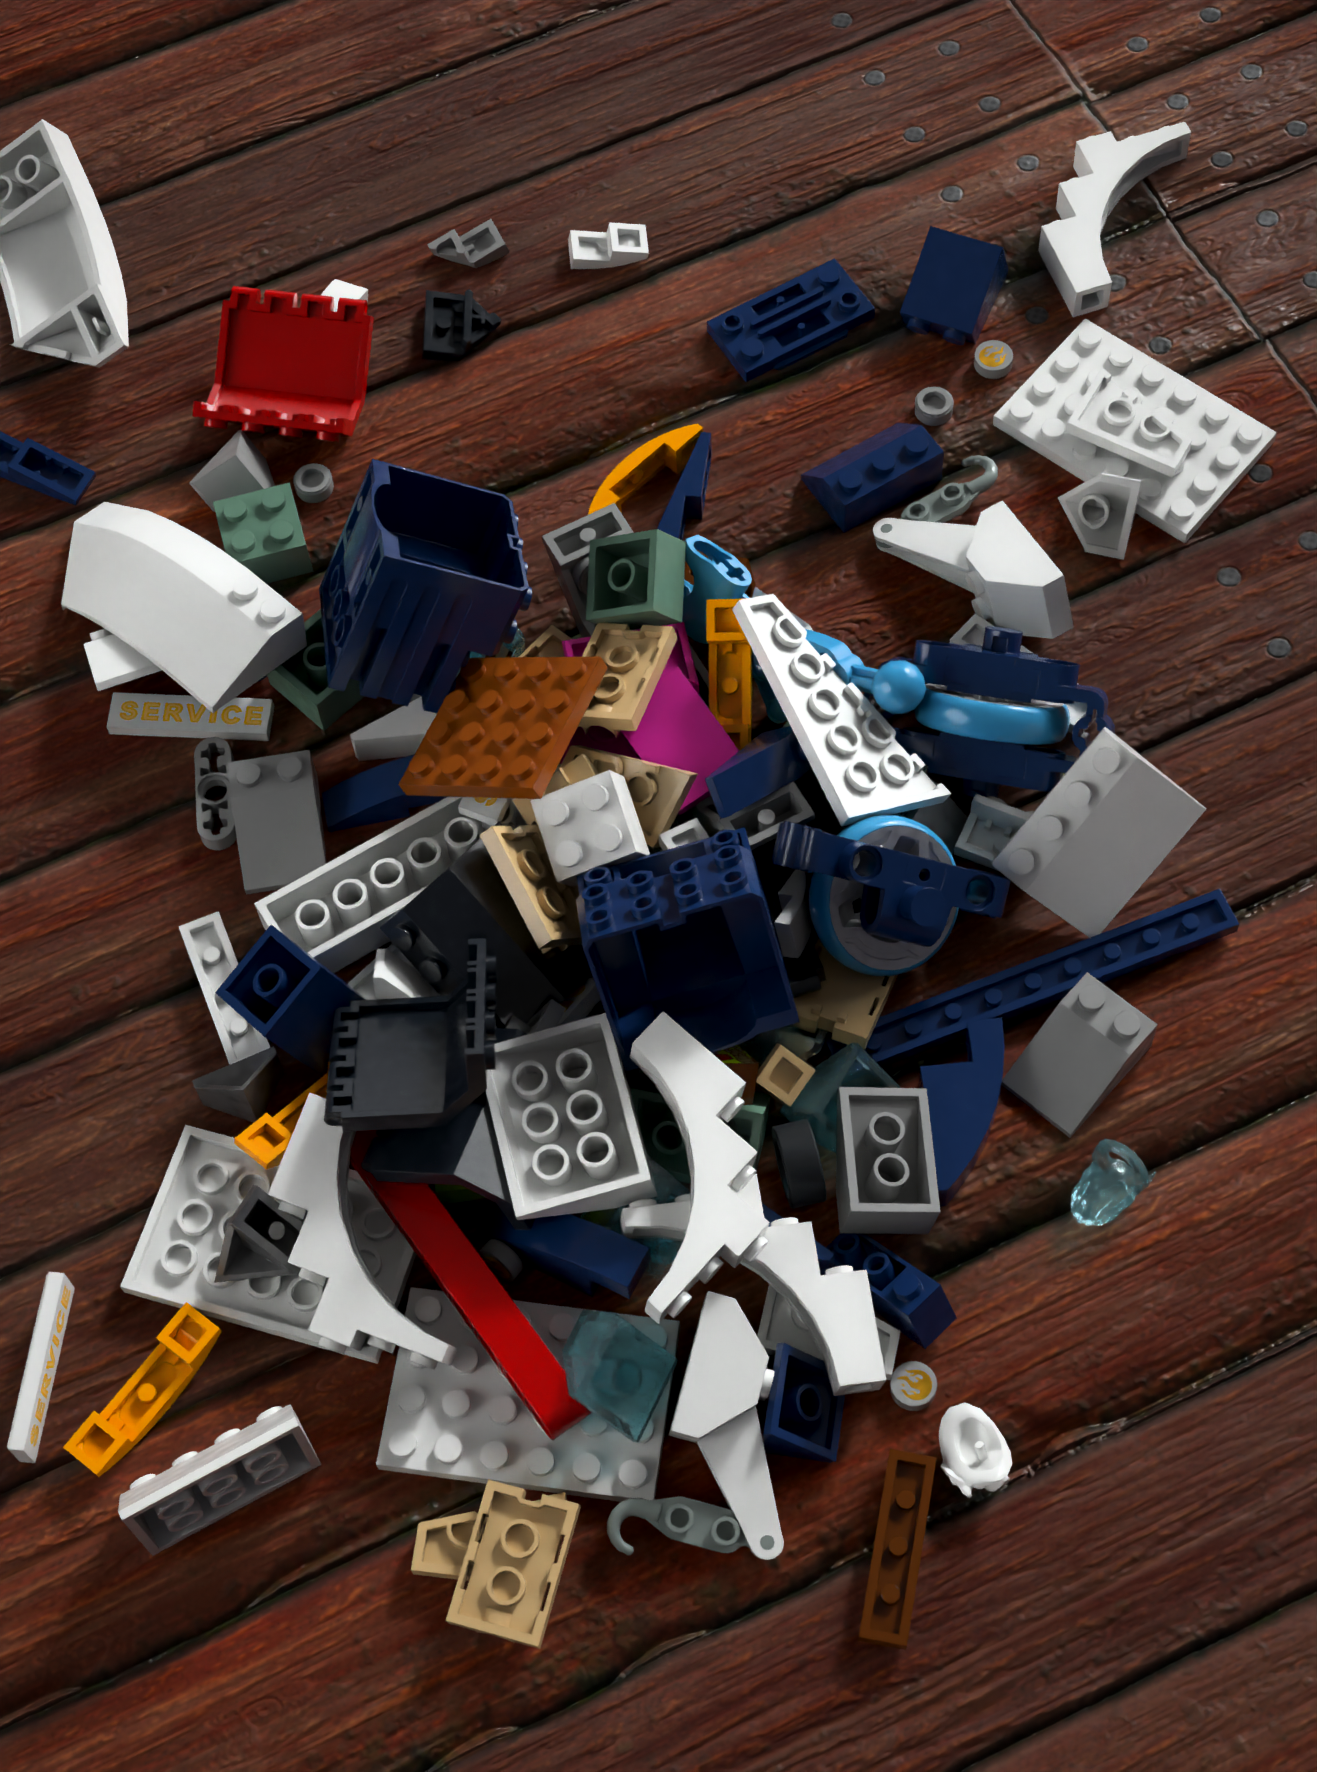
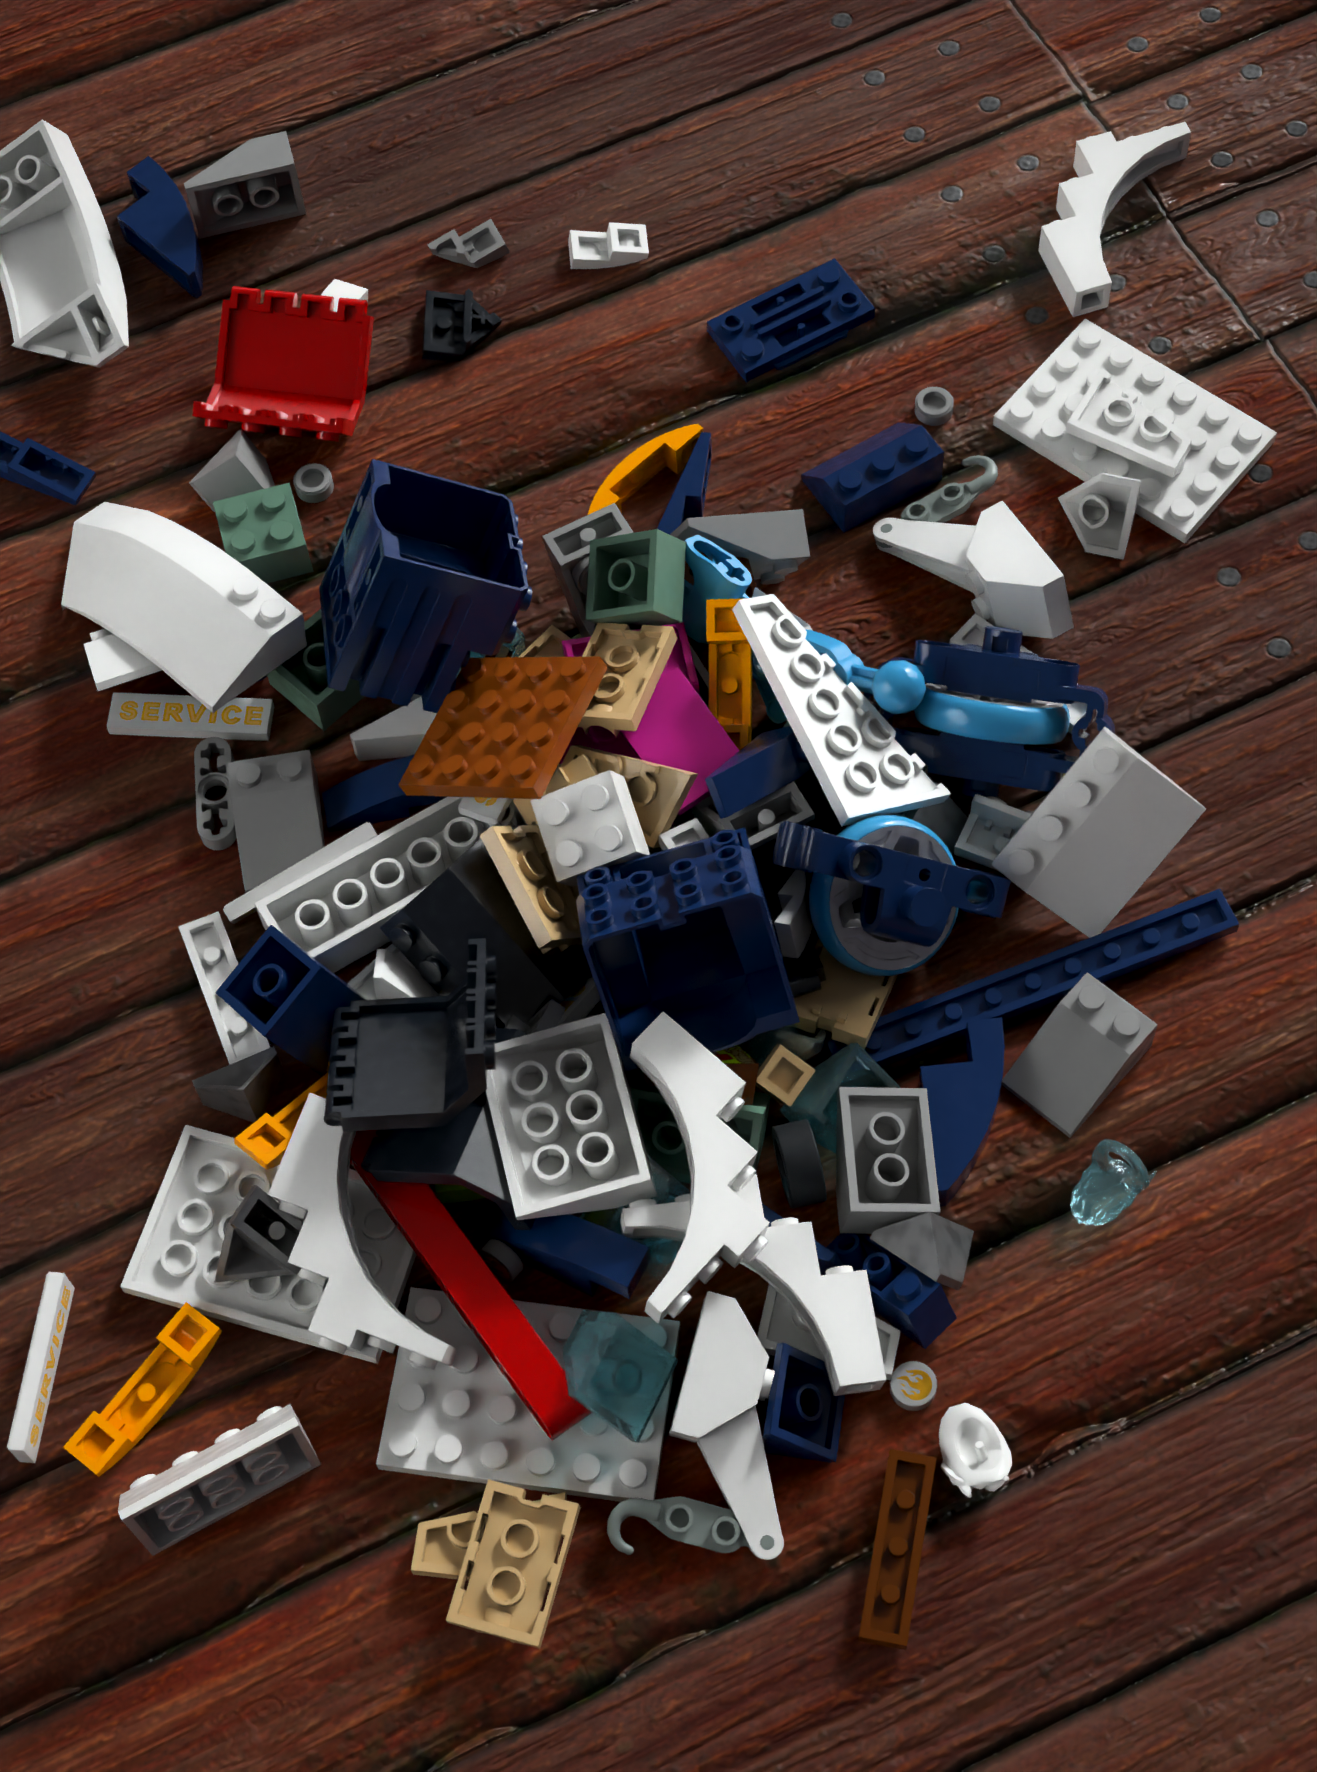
dark blue slope [900,226,1009,345] -> none
light grey tile [974,340,1013,379] -> none
none -> dark blue slope [117,156,203,299]
none -> light grey slope [184,131,306,239]
none -> white tile [223,822,377,924]
none -> light grey slope [670,509,810,585]
none -> flat silver slope [870,1212,974,1291]

